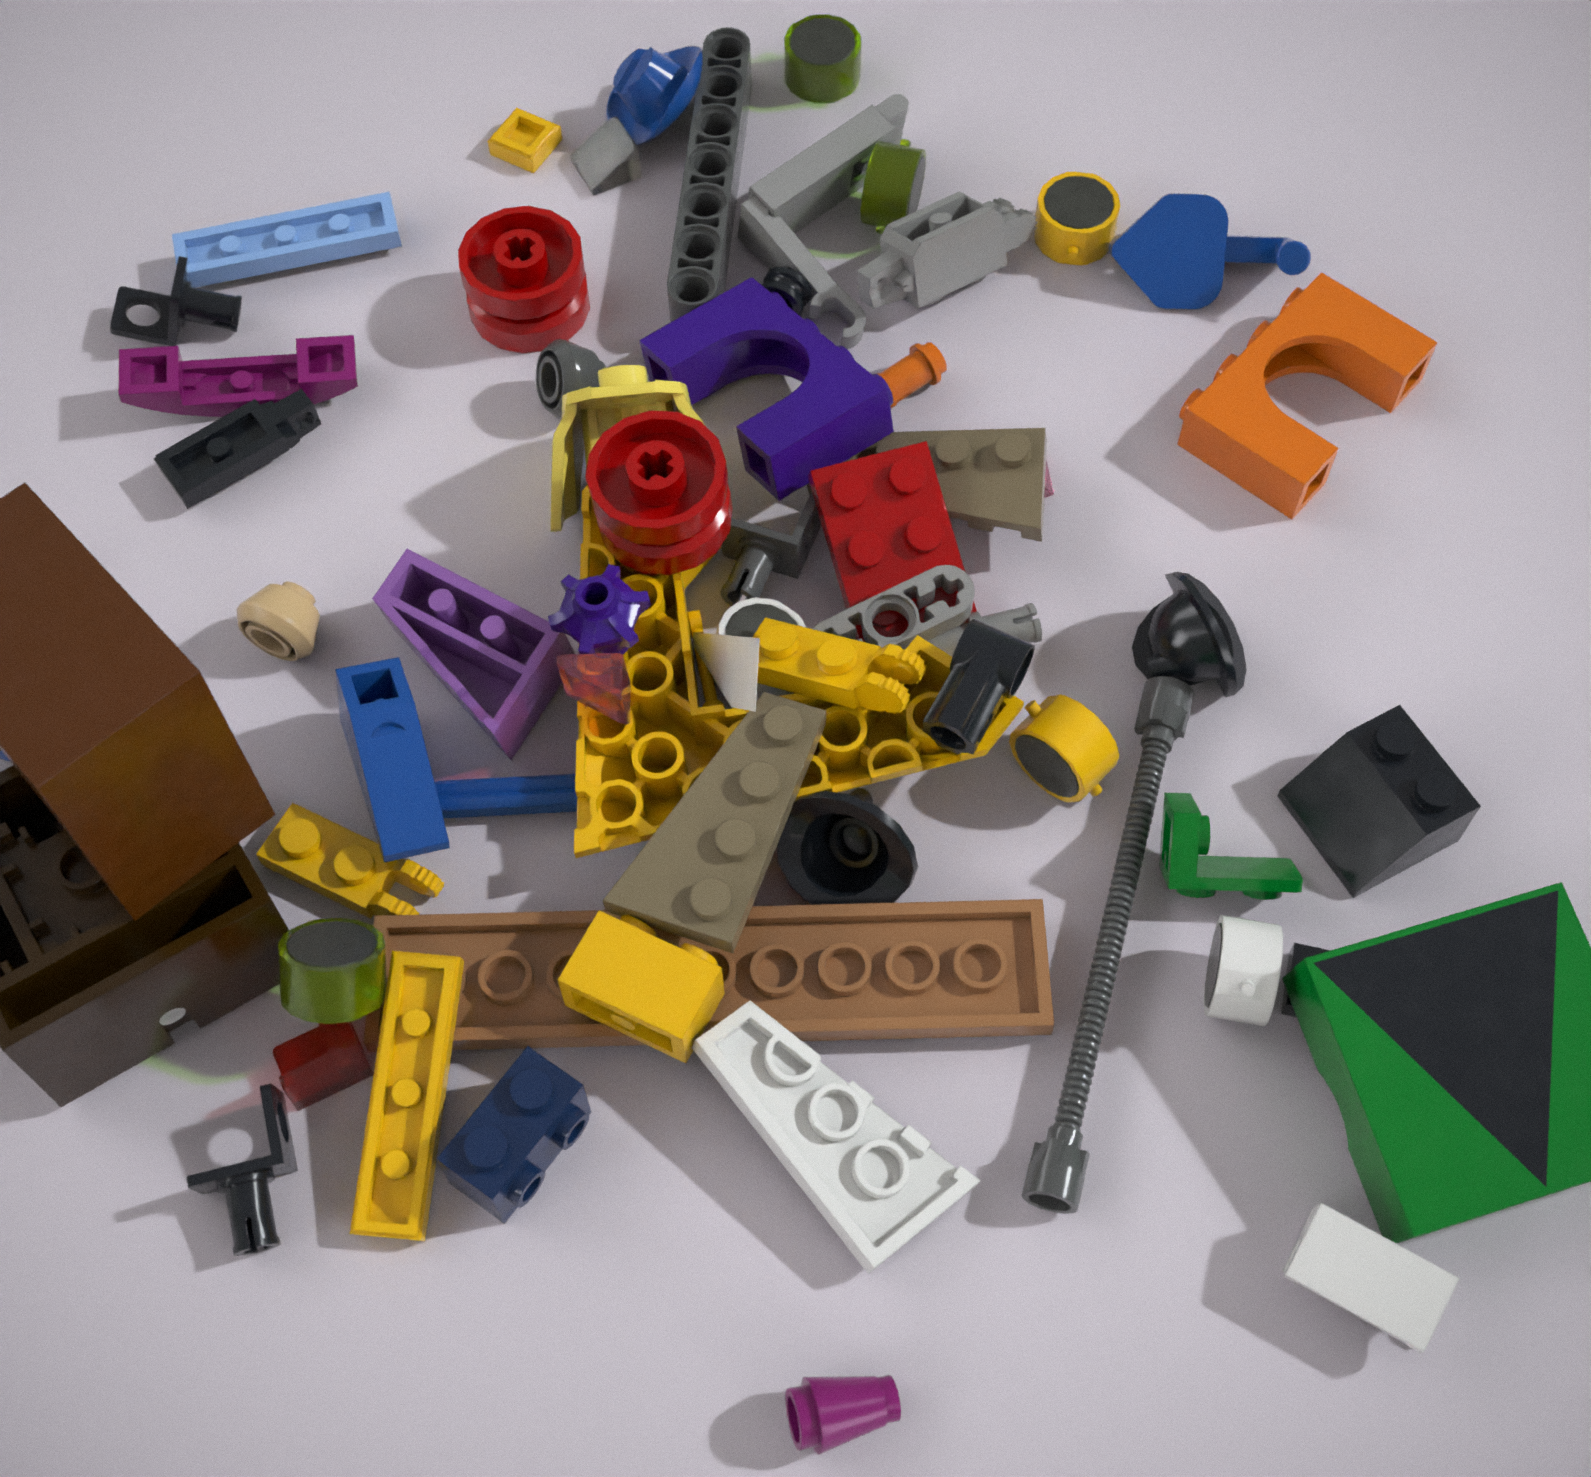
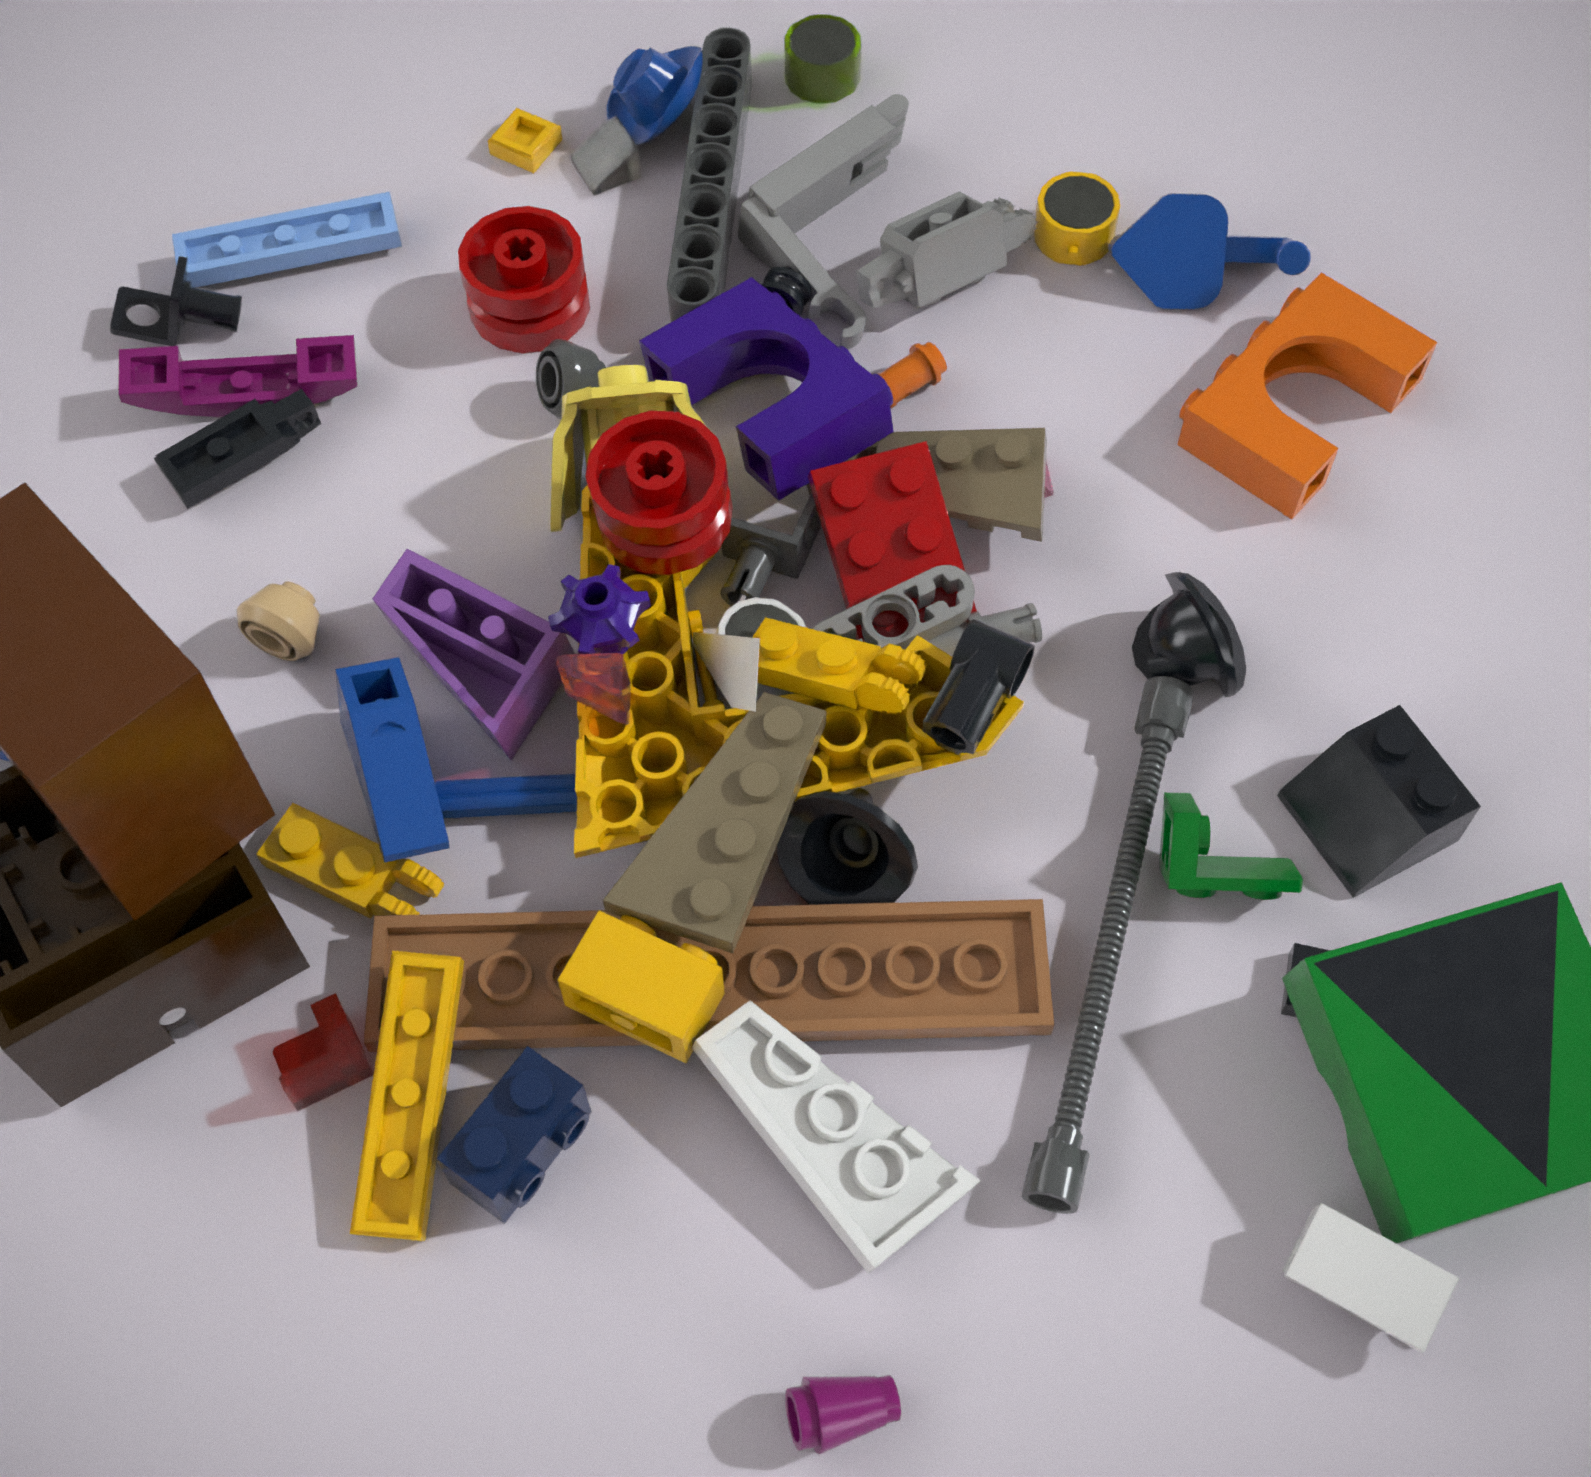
black bracket [186,1083,298,1256] -> none
clear neon green piece [278,918,386,1024] -> none
clear neon green piece [860,139,926,235] -> none
yellow piece [1009,694,1119,803] -> none
white piece [1204,915,1283,1026] -> none

